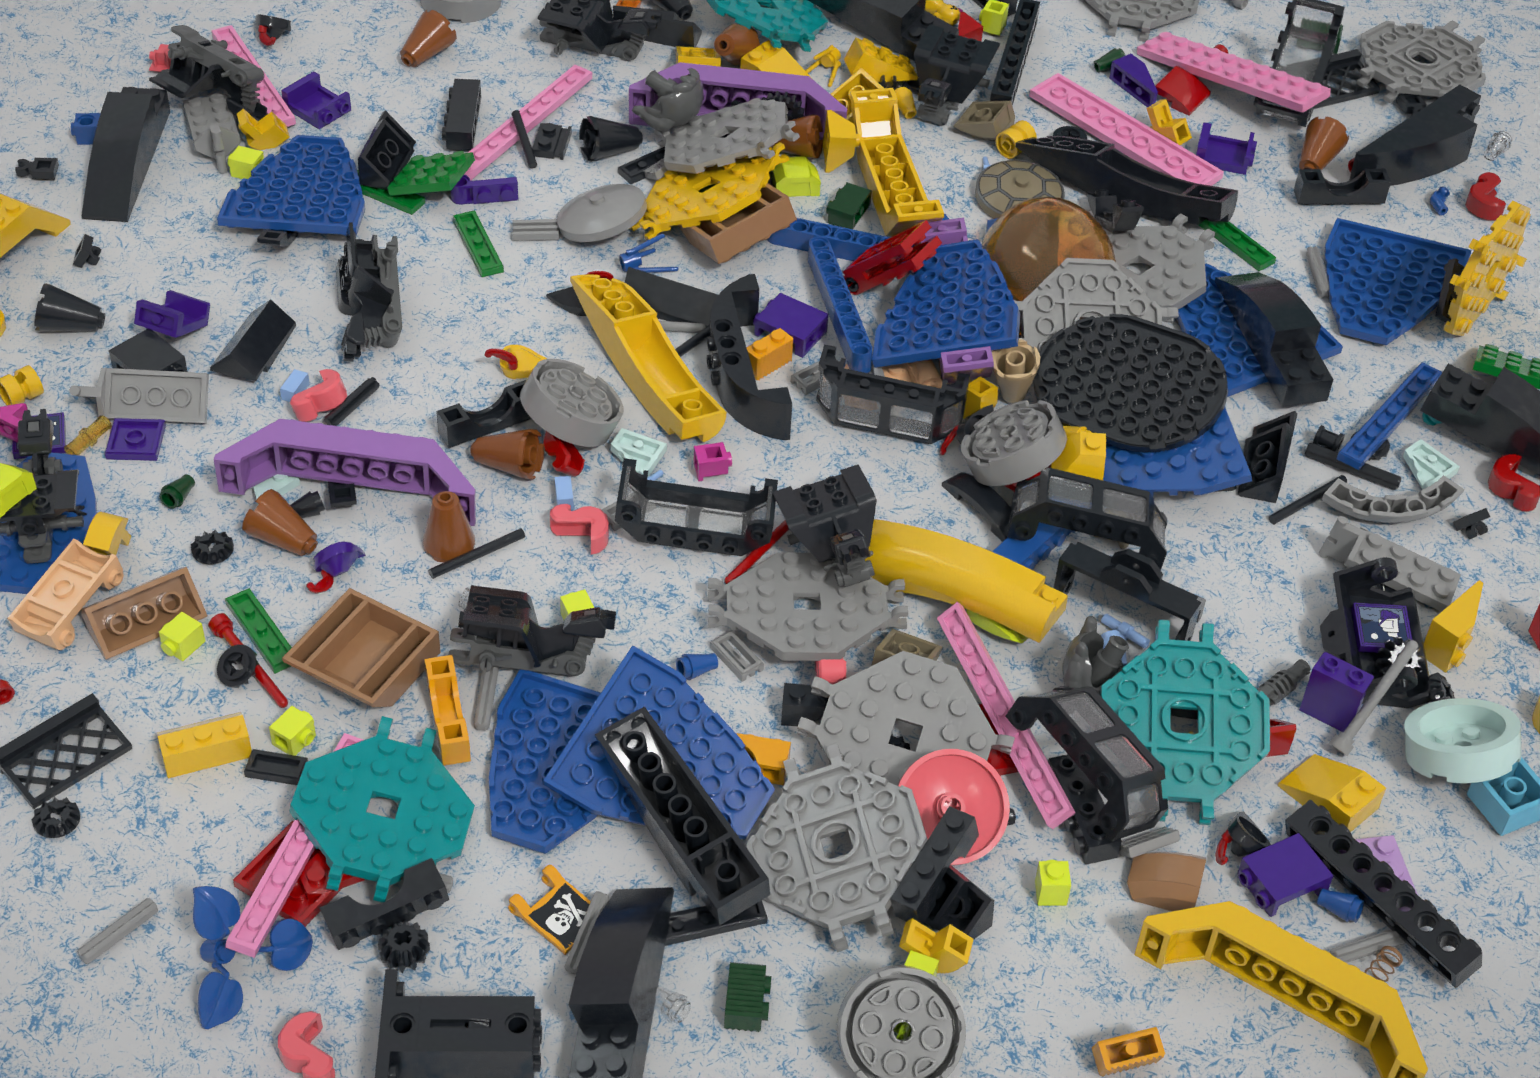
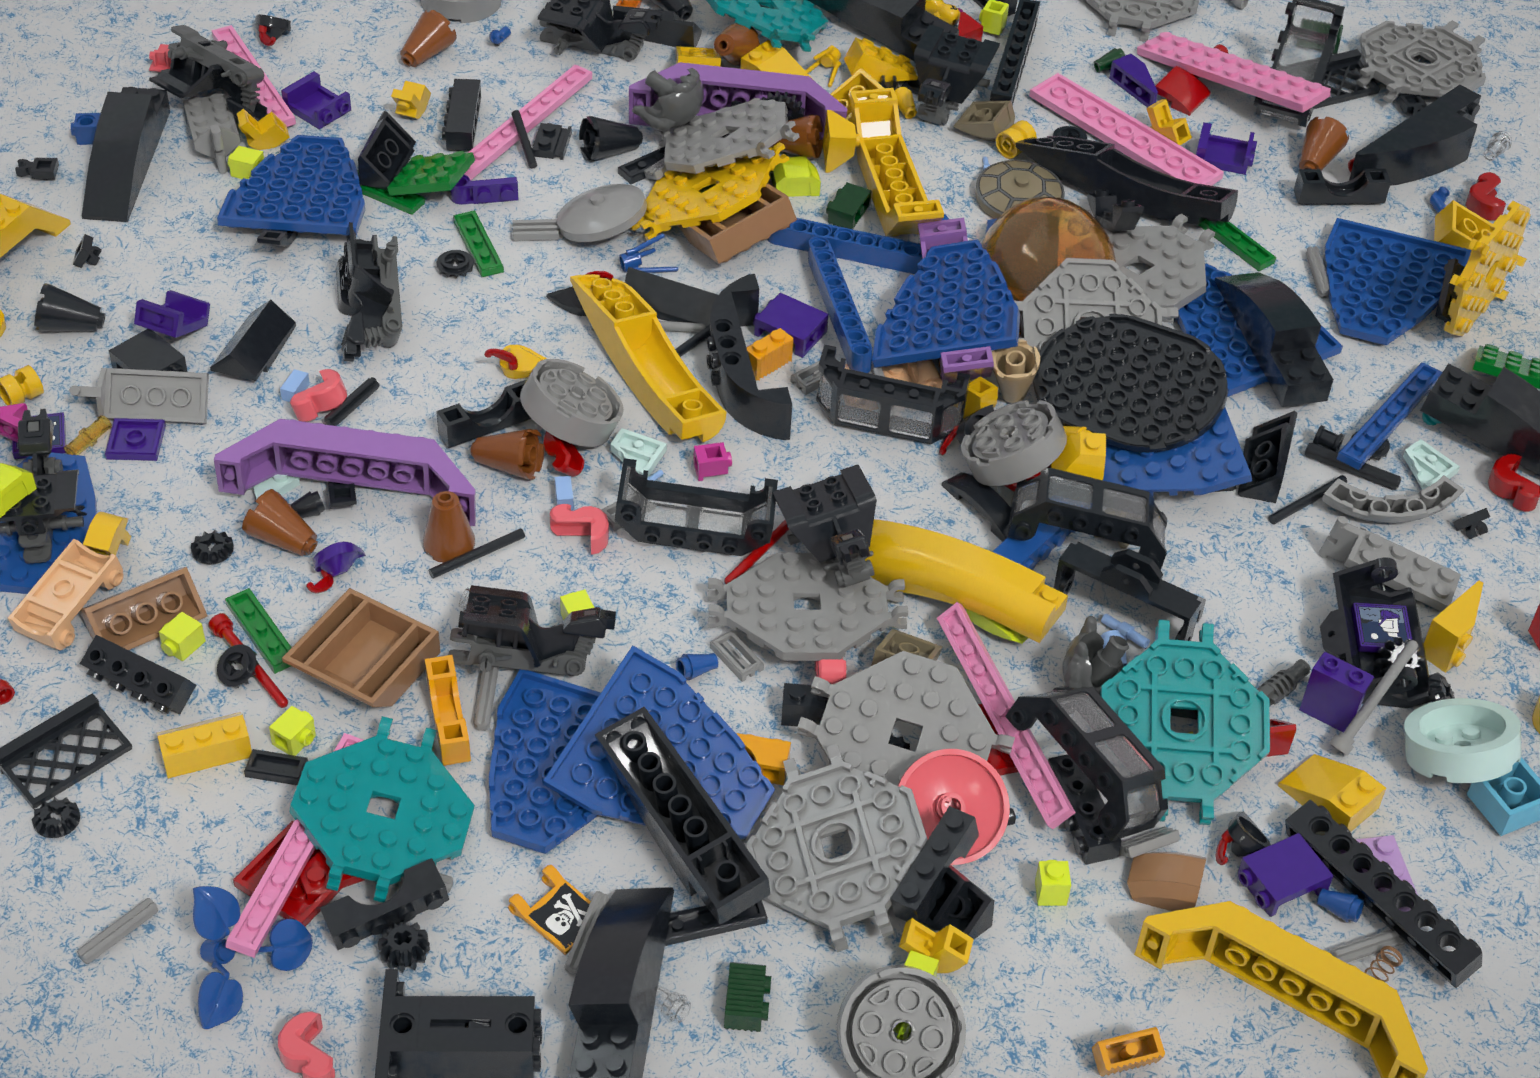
dark green cone [159,474,195,508] -> none
red hinge [842,220,942,295] -> none
none -> black brick [79,635,196,714]
none -> yellow brick [391,81,431,119]
none -> black gear [436,250,474,278]
none -> blue arm [489,26,511,45]
none -> yellow slope [1434,200,1493,256]

